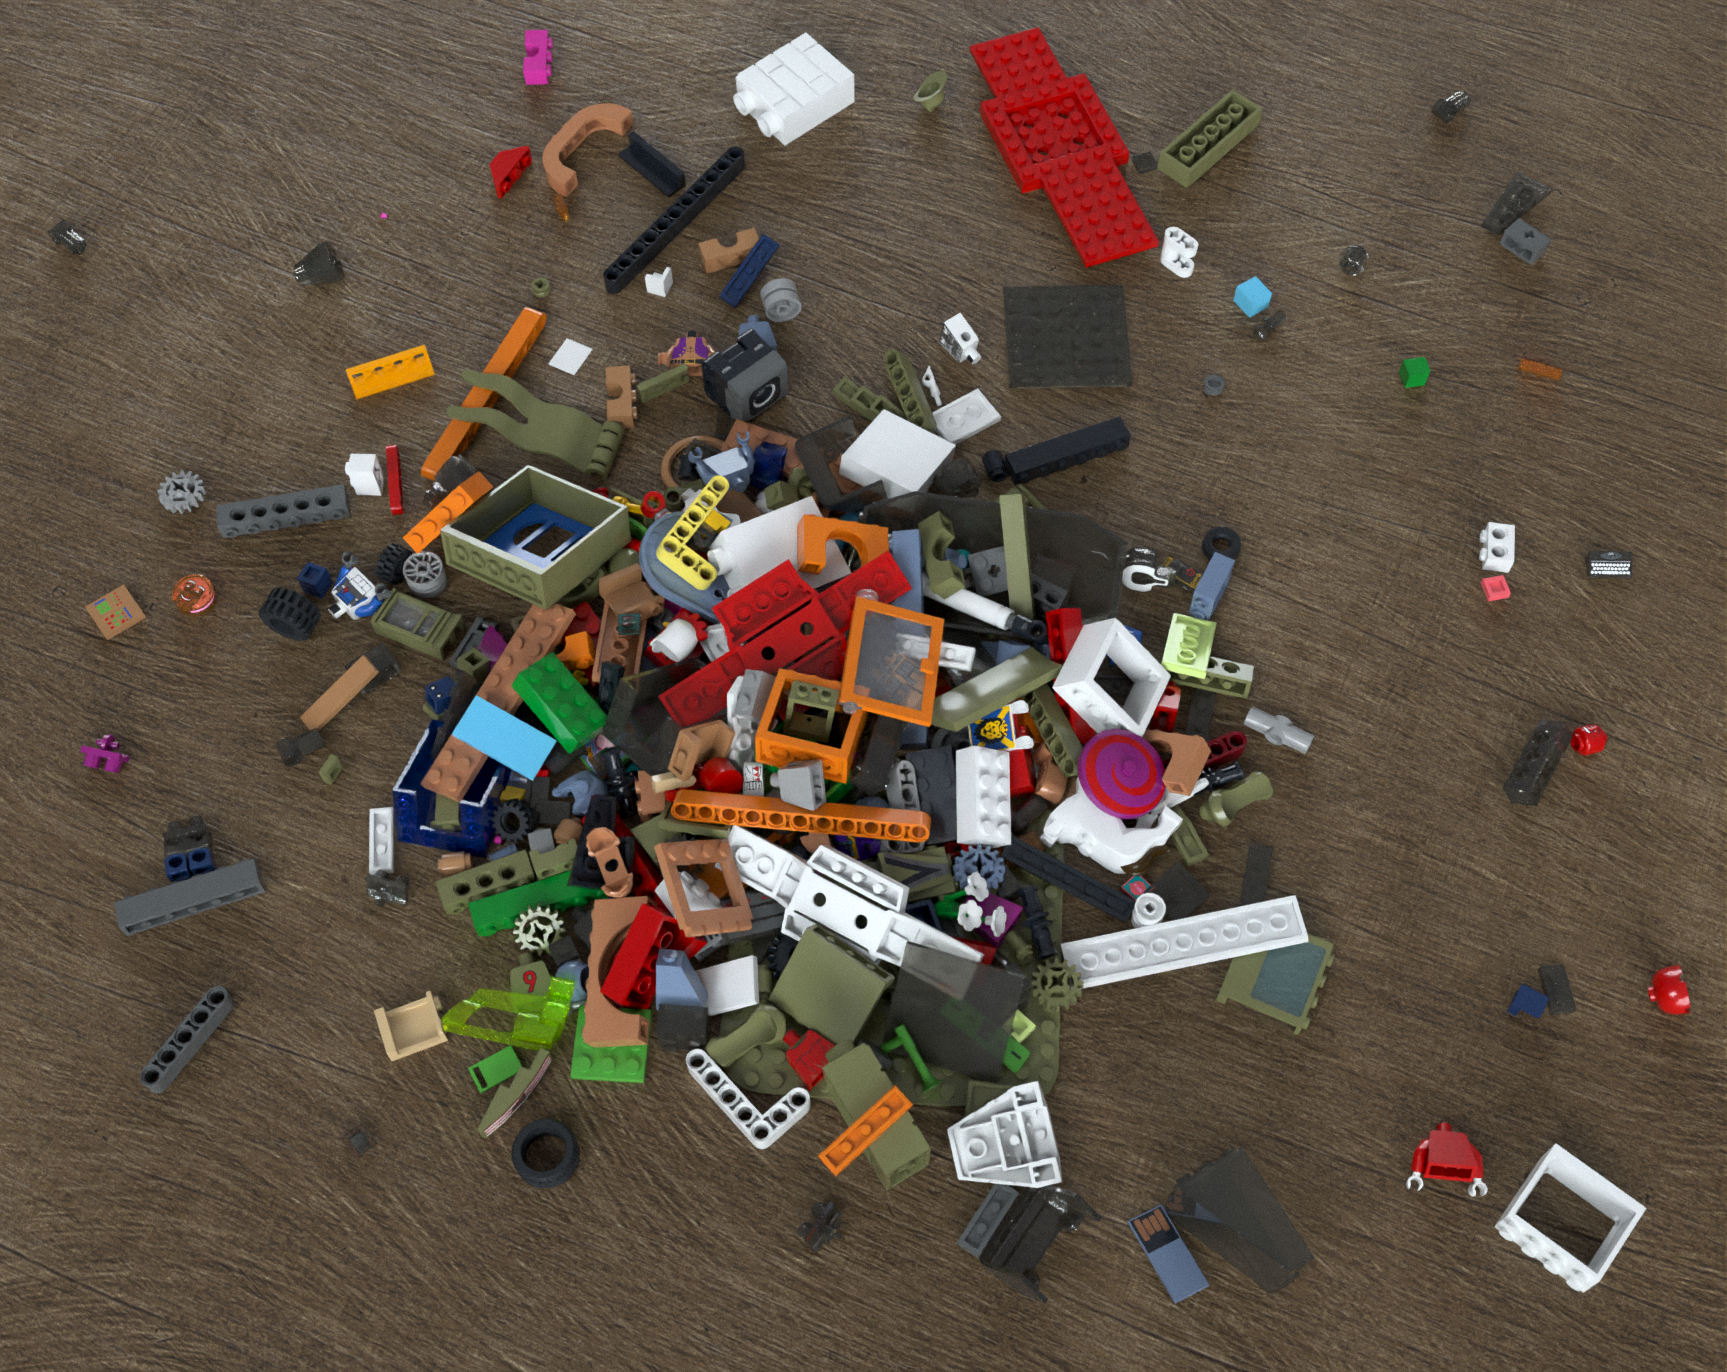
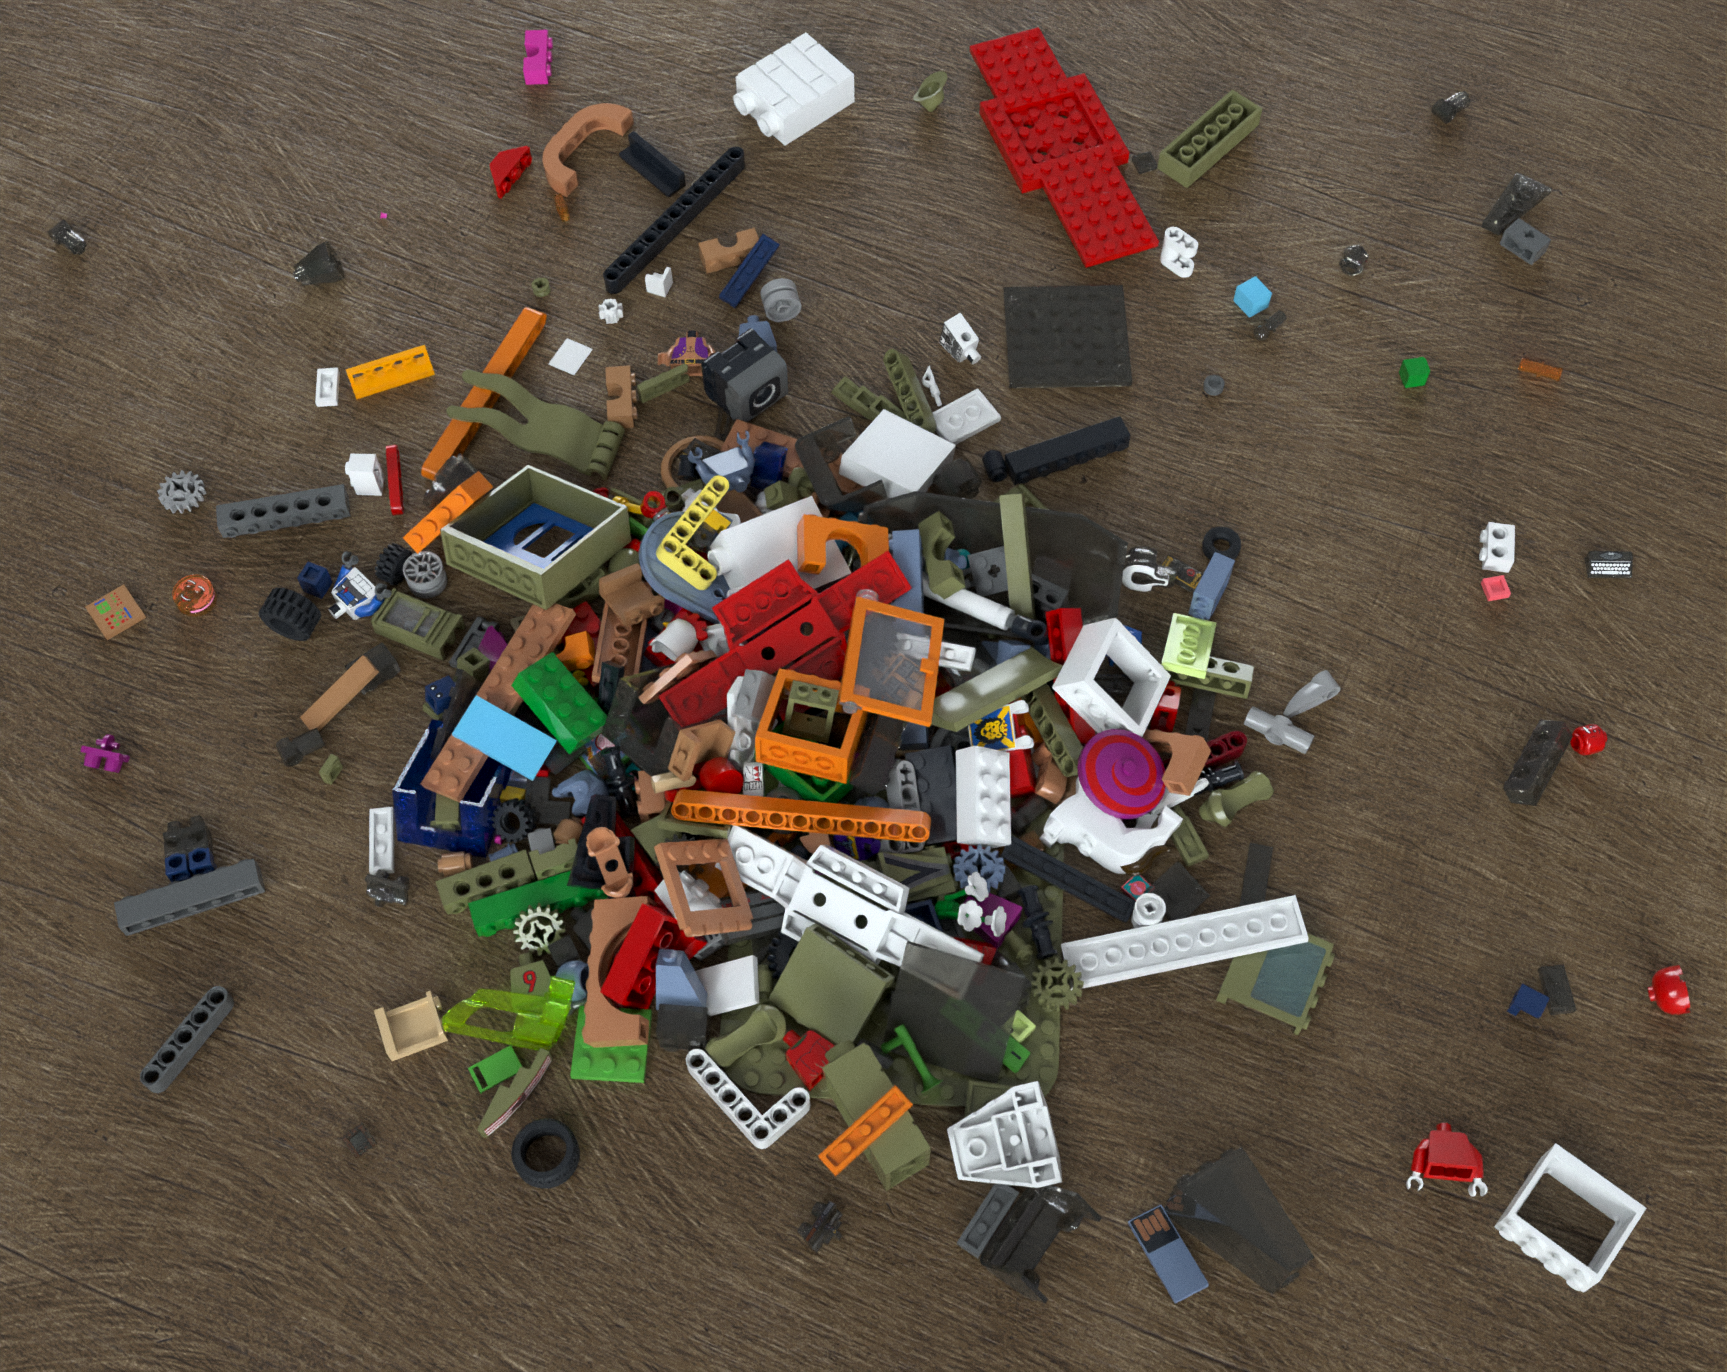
clear smoke tile [617,613,641,635] -> none
light grey torso [770,759,826,810] -> none
none -> white plate [315,368,340,407]
none -> white gear [599,299,623,324]
none -> nougat plate [638,650,718,704]
none -> light grey piece [1283,670,1341,718]

